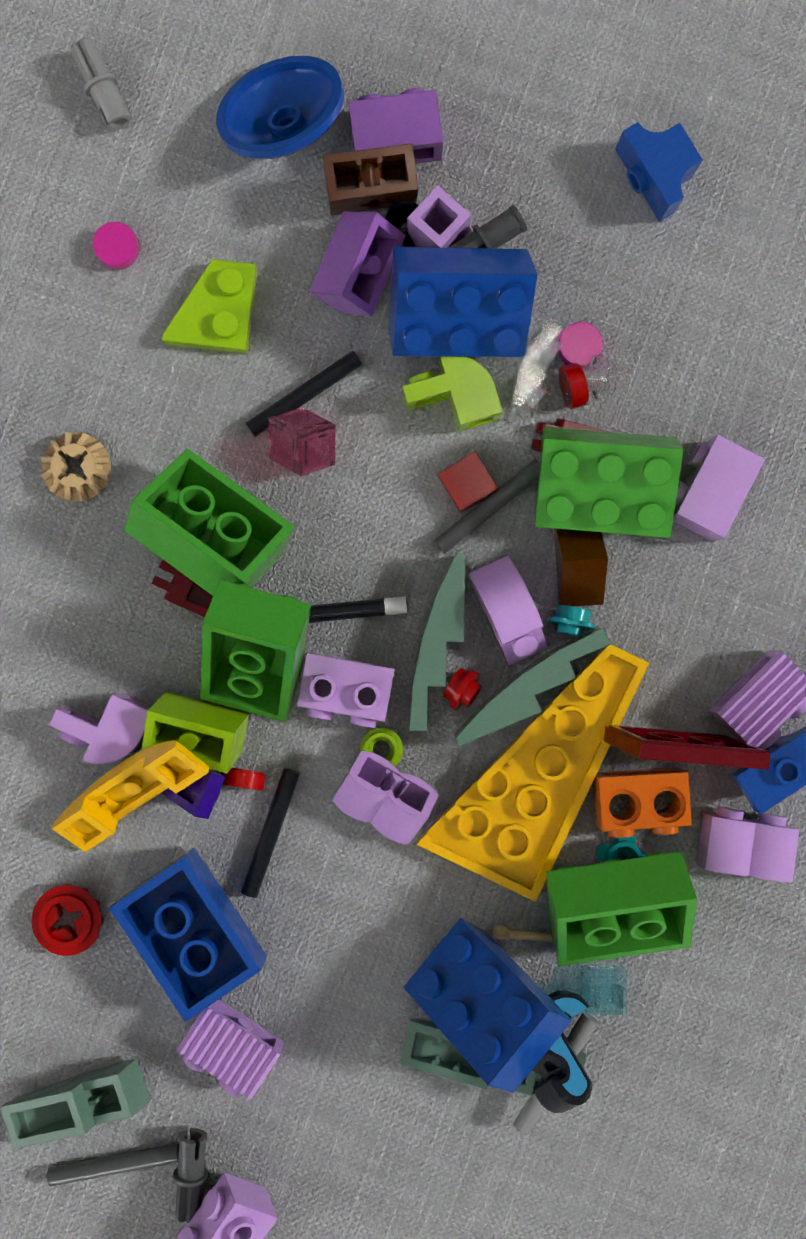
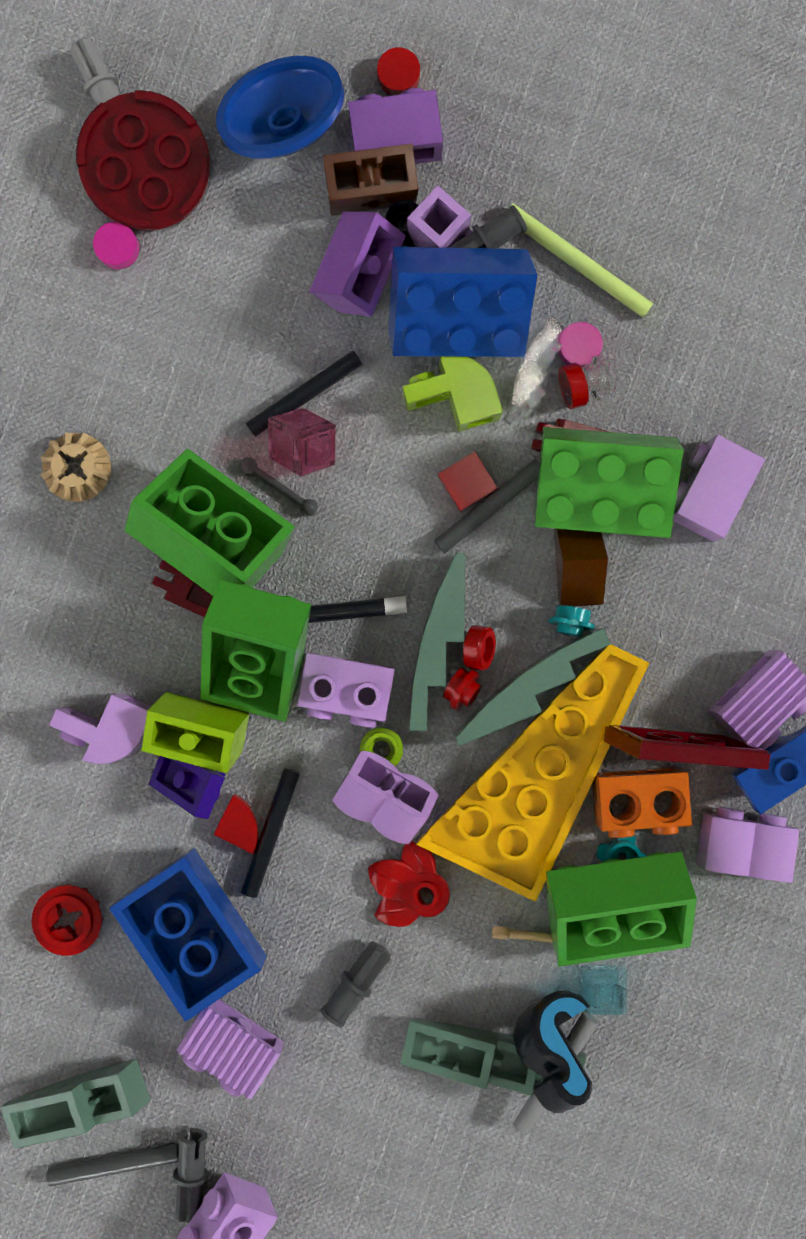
yellow slope [52,740,209,852] -> none
lime wing [162,259,258,354] -> none
red tile [221,768,266,791] -> none
blue brick [403,918,572,1093] -> none
lavender brick [468,556,548,666] -> none
blue brick [615,122,703,222] -> none
none -> dark red tile [76,90,211,231]
none -> red tile [213,794,259,854]
none -> dark grey hinge [240,457,318,516]
none -> dark grey axle [320,941,391,1027]
none -> red plate [368,841,450,927]
none -> red tile [377,47,420,96]
none -> red tile [463,625,496,671]
none -> yellowish green bar [508,203,654,318]

